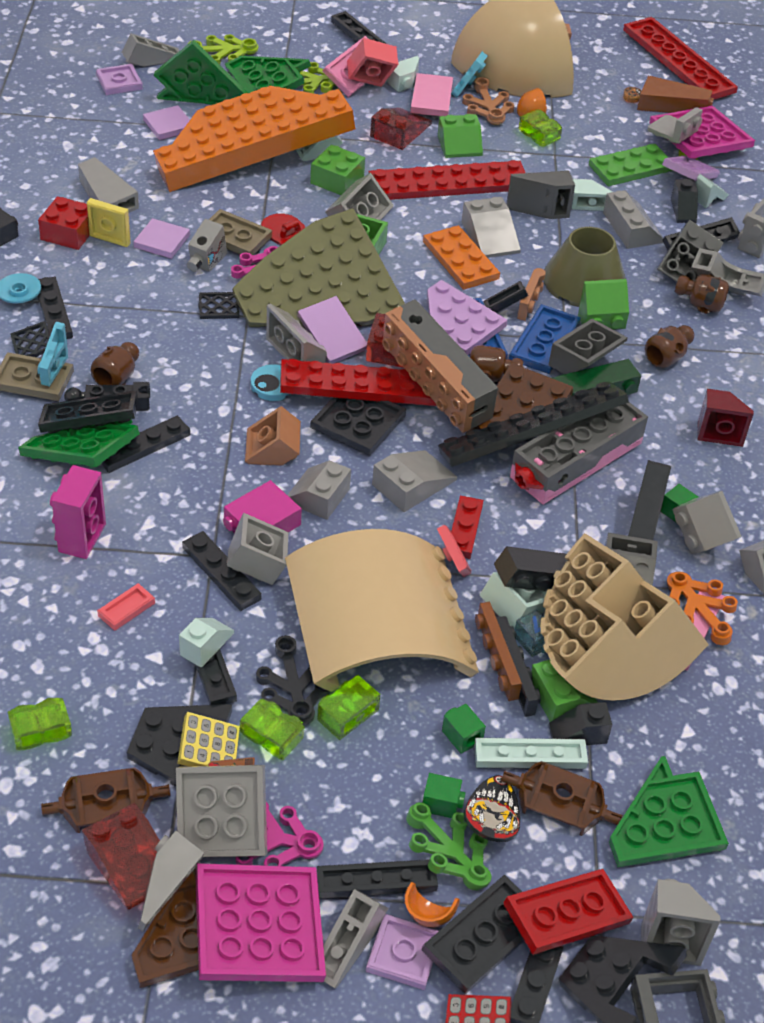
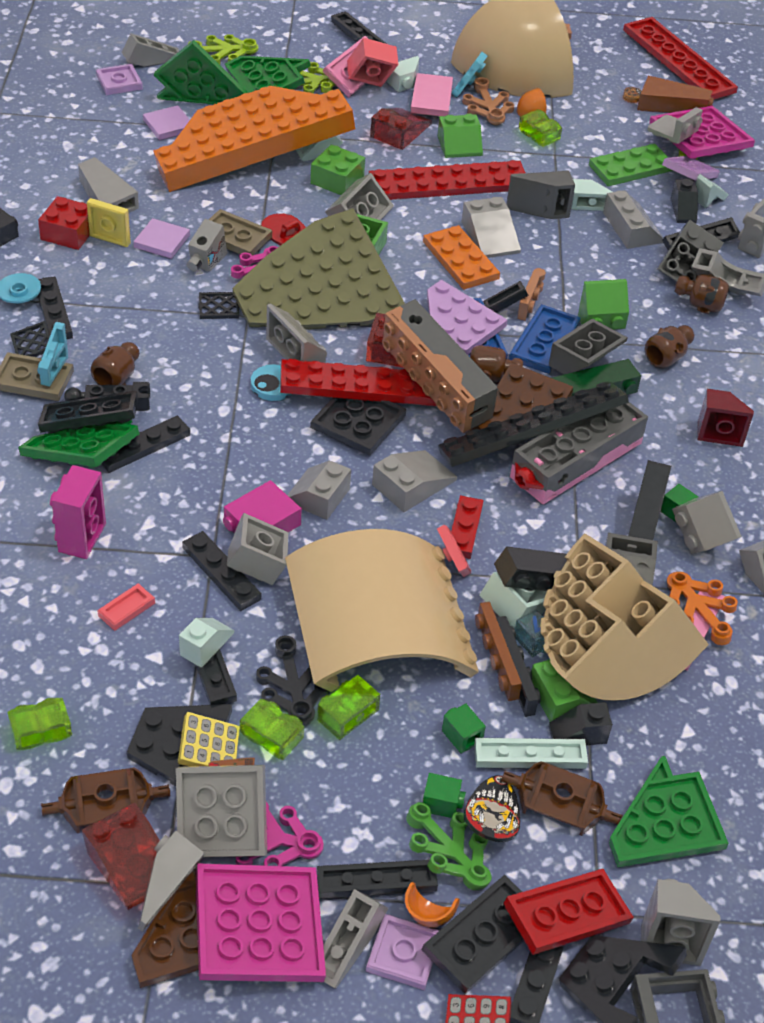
nougat slope [245,406,301,465] -> none
lavender tile [297,296,369,363] -> none
olive cone [543,227,626,307] -> none

